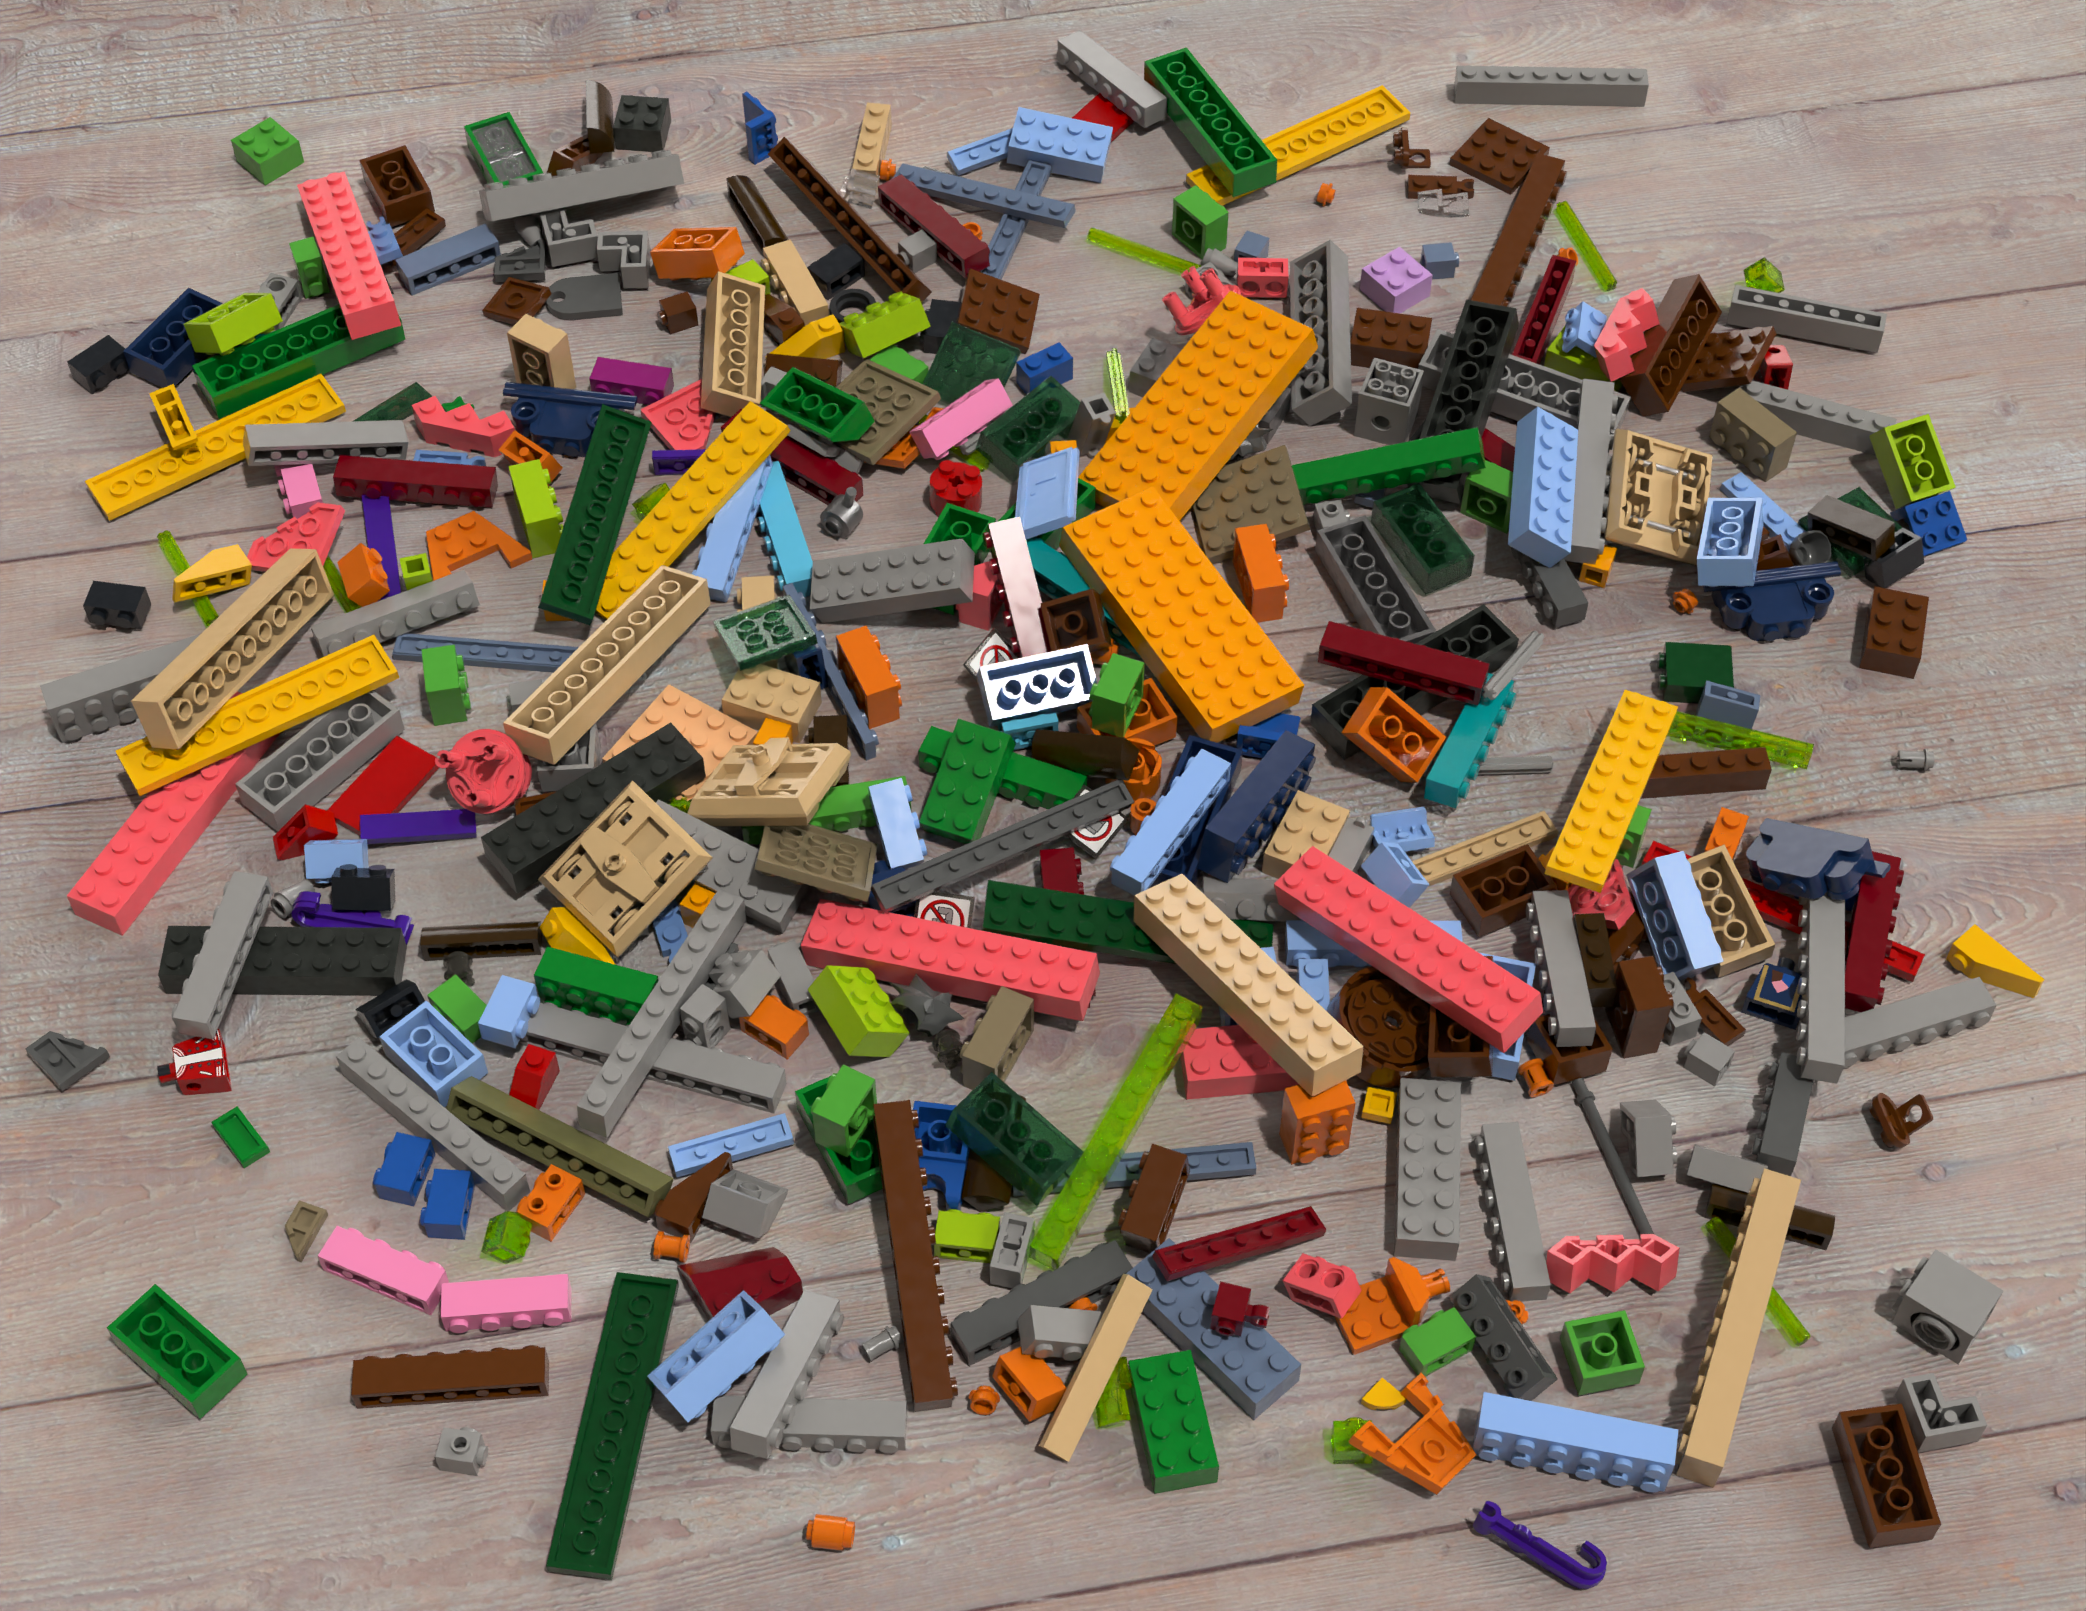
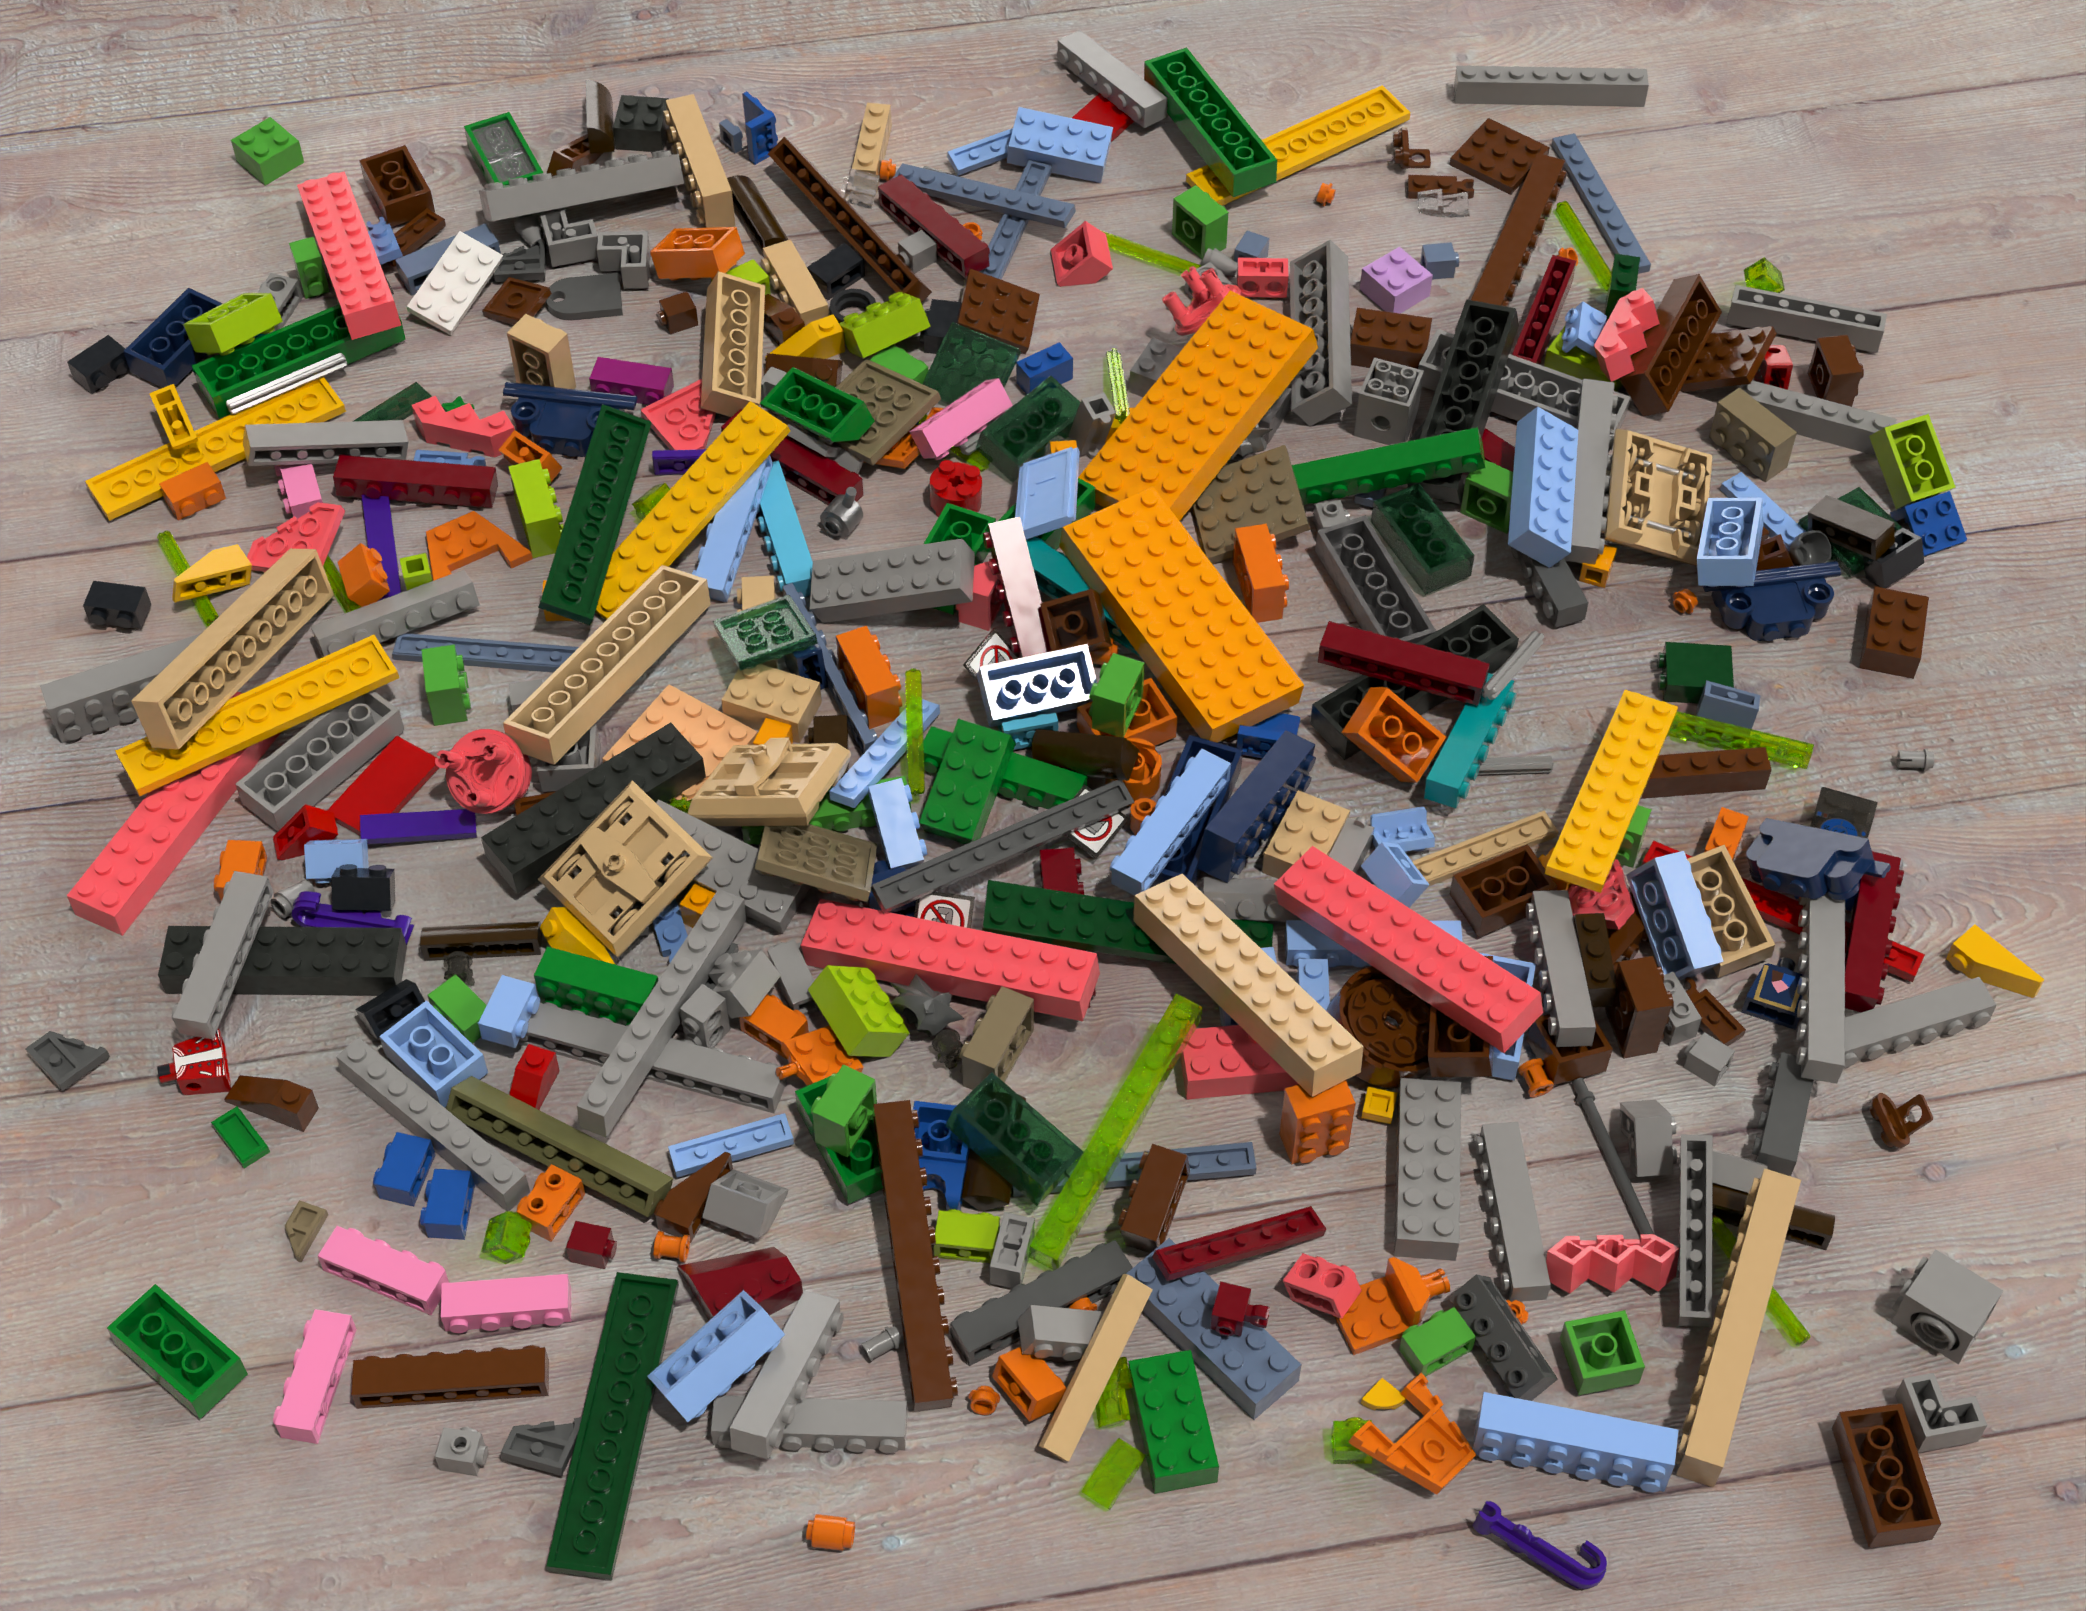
none -> orange brick [159,462,226,521]
none -> orange brick [214,840,267,901]
none -> reddish brown slope [224,1075,319,1132]
none -> axle [226,353,347,415]
none -> bright pink brick [273,1309,357,1444]
none -> white plate [407,231,503,335]
none -> dark grey wing [501,1417,582,1476]
none -> dark red brick [566,1221,617,1269]
none -> tan brick [663,94,735,228]
none -> sand blue plate [719,119,743,153]
none -> orange plate [776,1025,864,1086]
none -> light blue plate [830,697,940,808]
none -> clear neon green axle [905,668,925,796]
none -> coral slope [1051,221,1113,287]
none -> clear neon green slope [1081,1438,1147,1510]
none -> sand blue plate [1551,133,1651,274]
none -> dark green brick [1604,254,1640,322]
none -> light grey brick [1679,1134,1713,1327]
none -> reddish brown brick [1807,335,1864,407]
none -> clear smoke slope [1809,787,1878,838]

